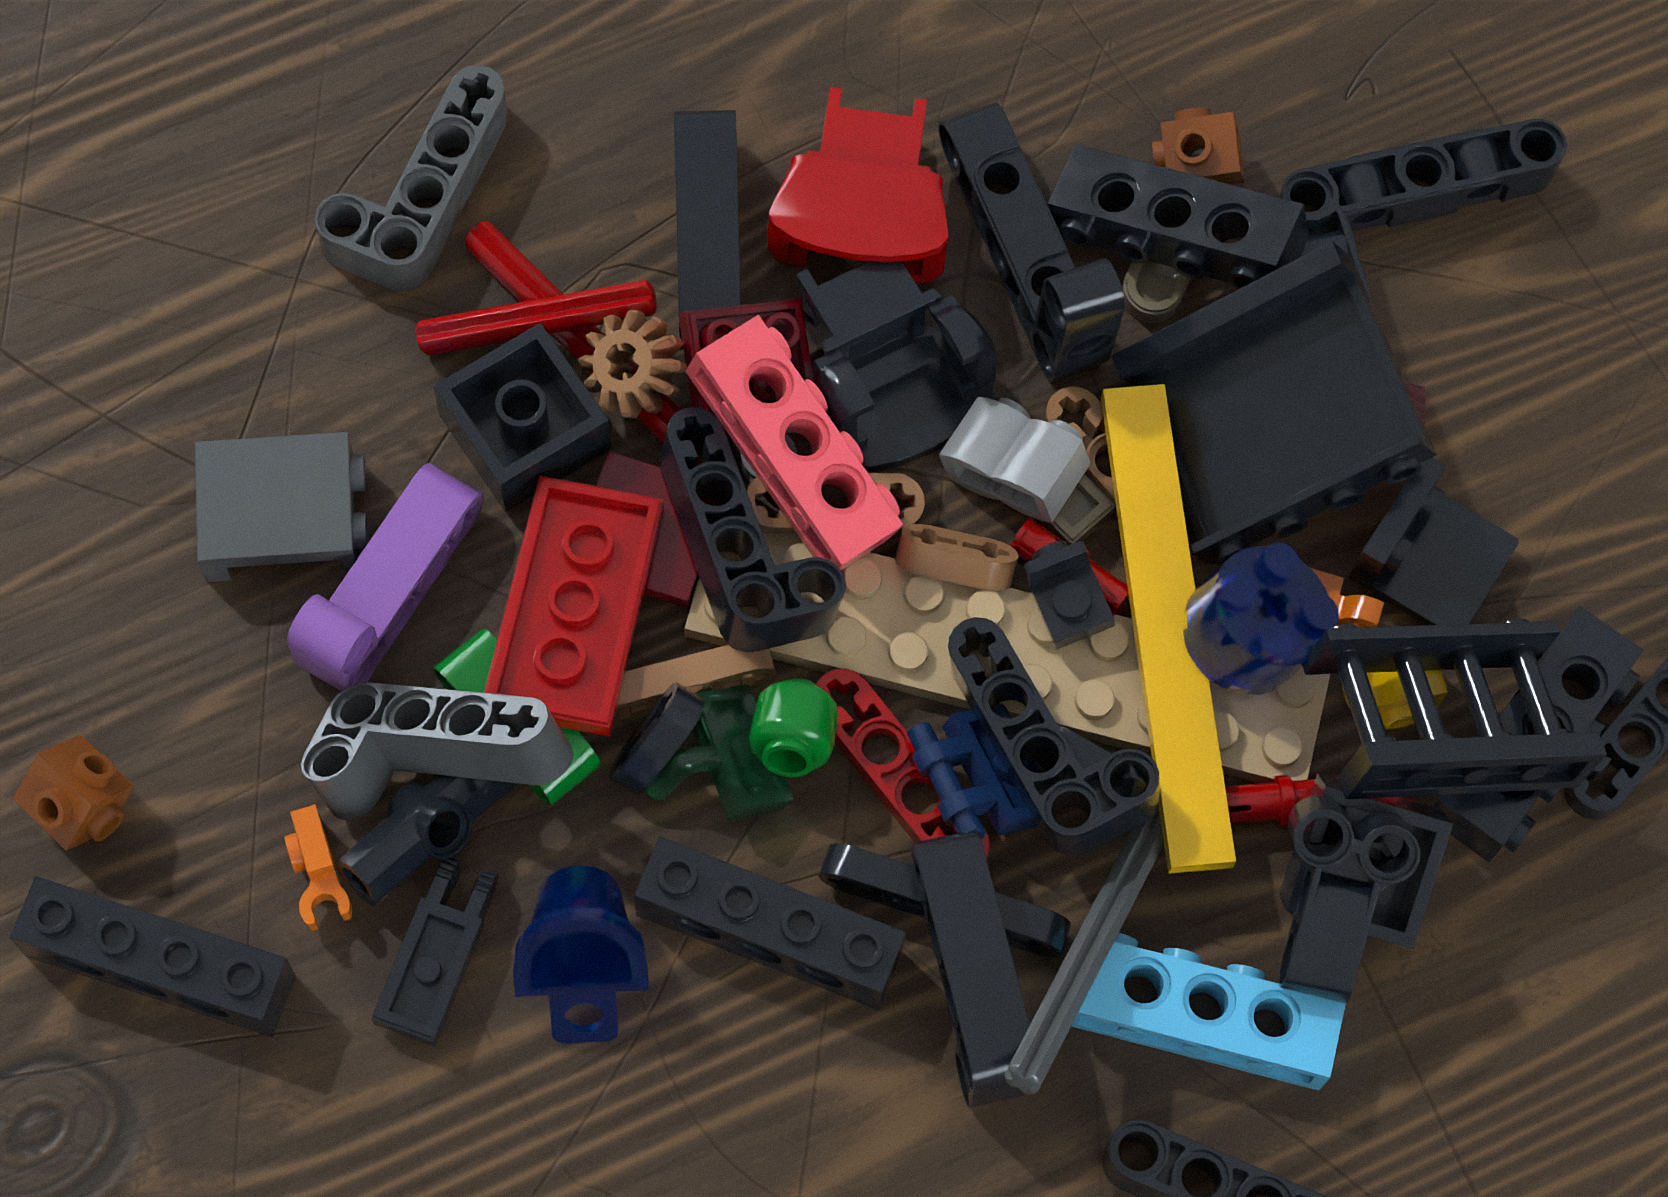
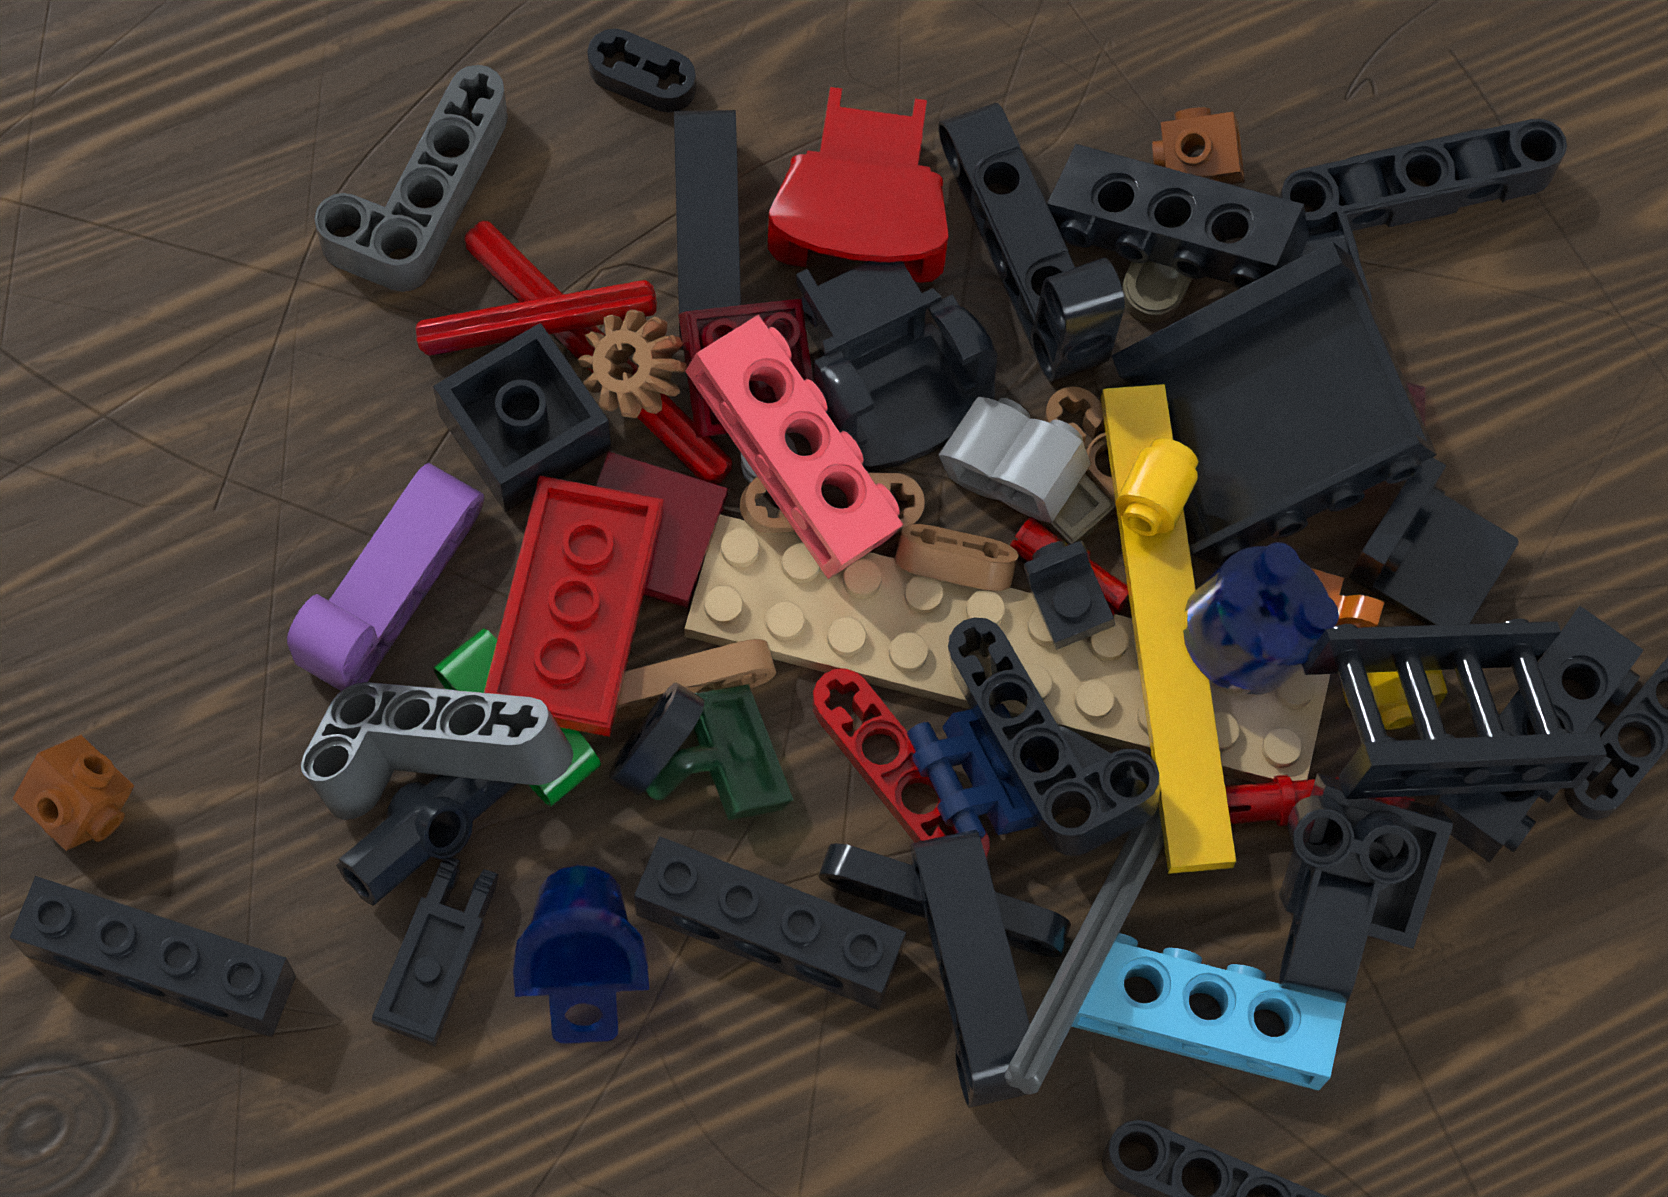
dark grey panel [195,432,369,582] -> none
orange plate [284,804,352,931] -> none
black beam [659,407,846,652] -> none
green head [749,678,839,777] -> none
none -> black beam [587,28,696,113]
none -> yellow brick [1115,438,1198,536]

